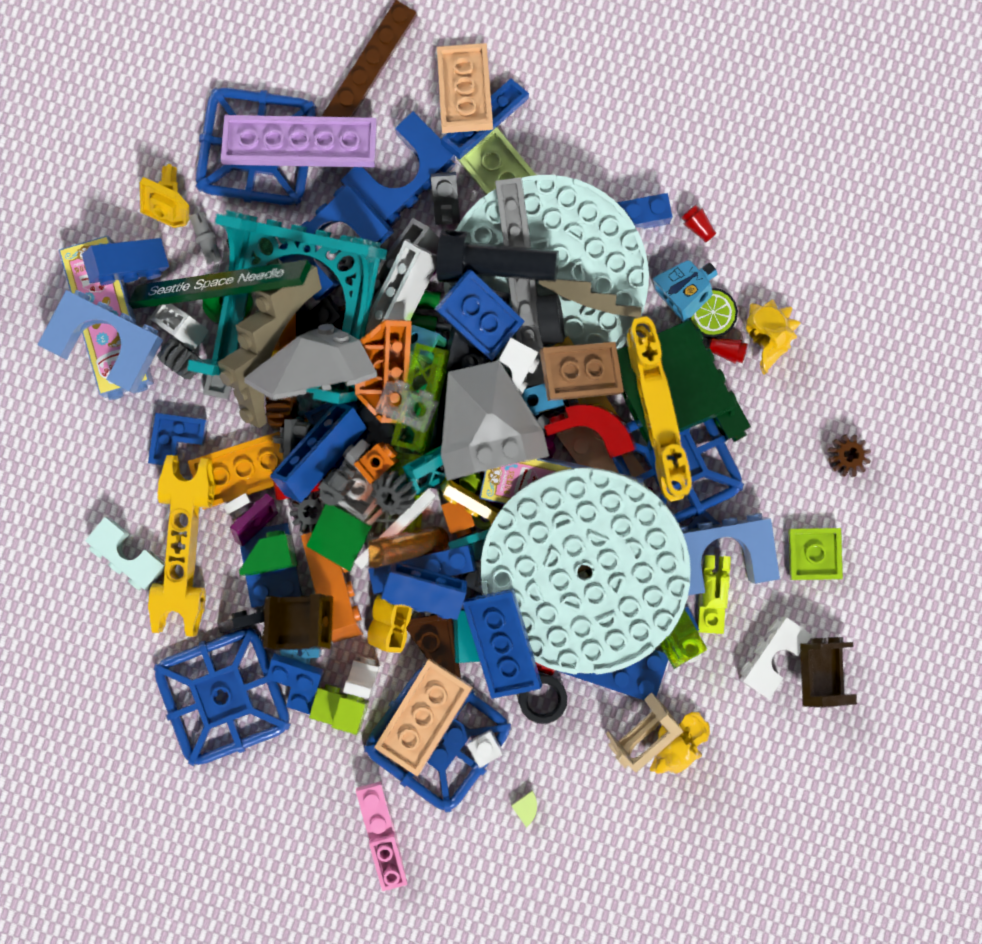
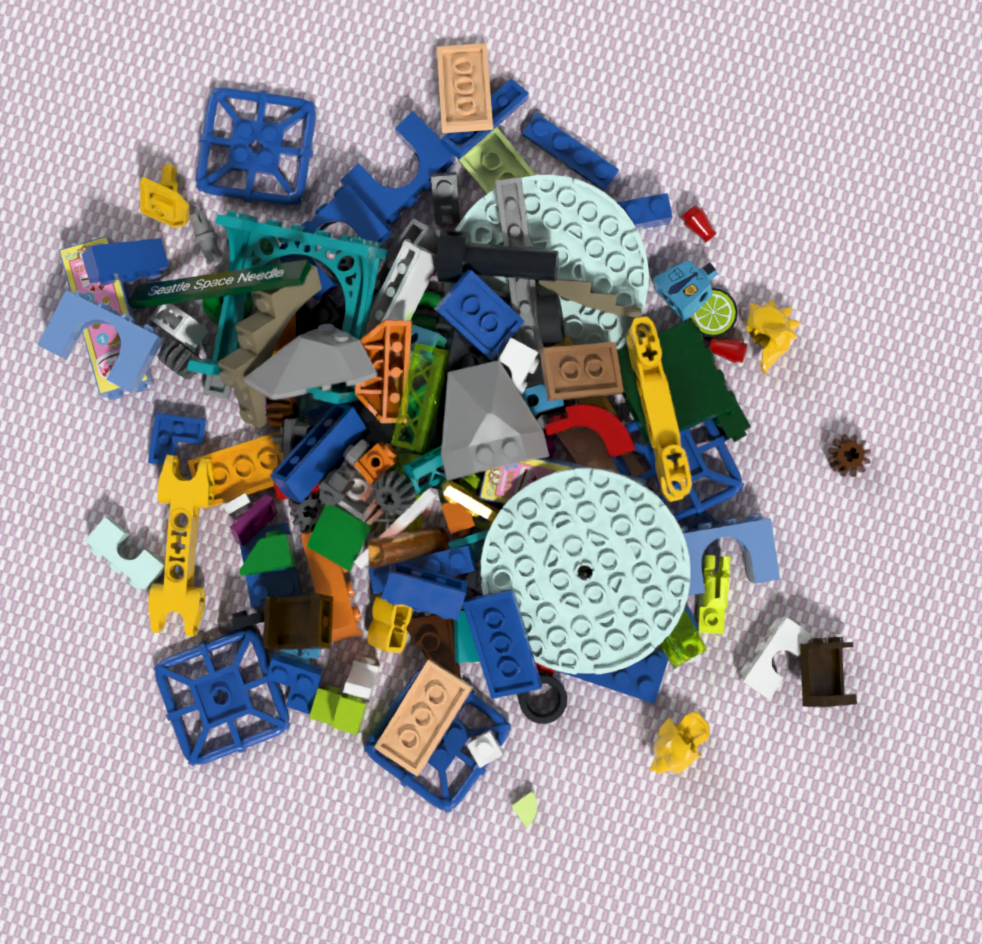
lavender plate [221,115,377,167] -> none
reddish brown plate [321,0,417,117] -> none
bright pink slope [356,782,408,892] -> none
clear brick [375,379,439,432] -> none
tan panel [606,693,683,773] -> none
lime plate [788,528,843,580] -> none
none -> blue plate [522,113,619,192]

